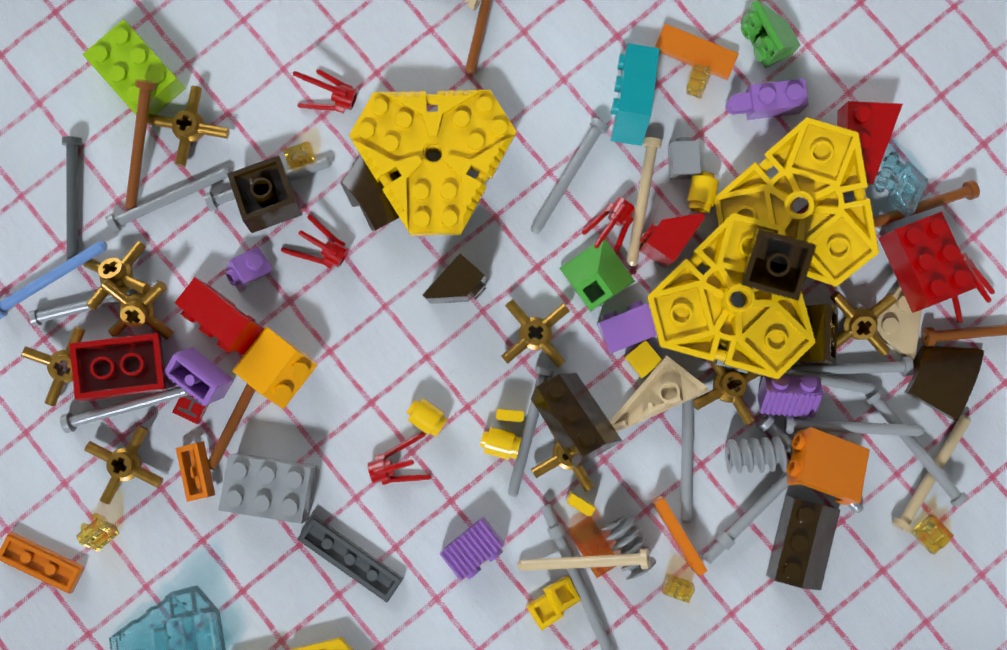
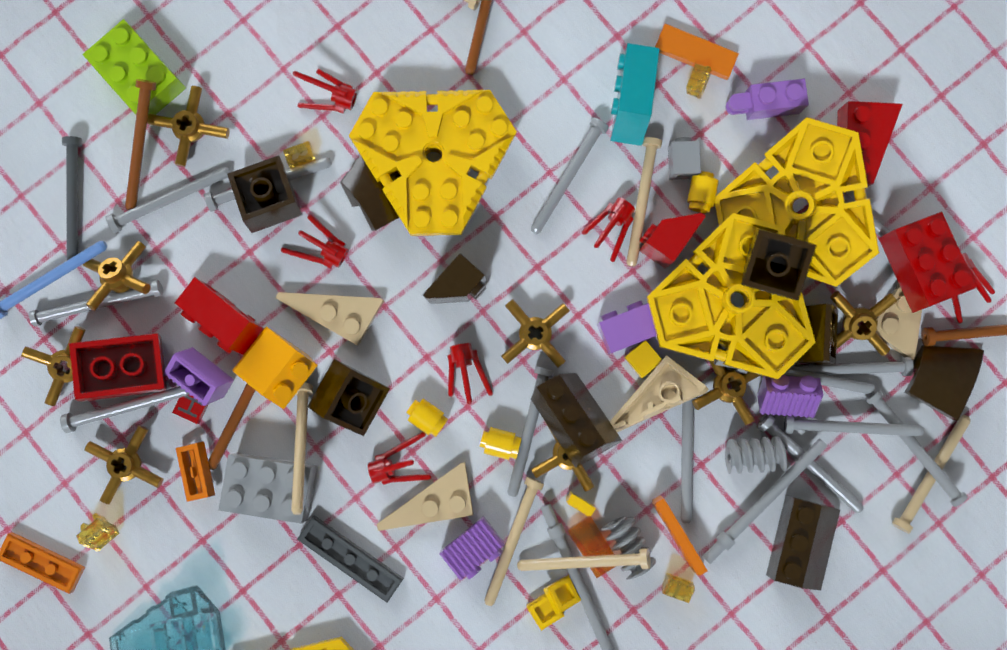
pearl gold bar [100,278,174,340] -> none
medium lavender bracket [226,247,273,292] -> none
yellow tile [496,409,524,422] -> none
bright green slope [559,239,635,313] -> none
bright green slope [740,0,801,69] -> none
orange panel [786,427,870,505] -> none
dark orange bar [873,180,980,228] -> none
clear light blue plate [874,152,928,217] -> none
clear yellow tile [911,514,954,555] -> none
none -> tan wing [275,292,384,346]
none -> tan bar [291,383,313,515]
none -> dark brown slope [307,359,390,436]
none -> tan wing [377,462,473,531]
none -> red plant [447,343,493,404]
none -> tan bar [484,477,544,606]

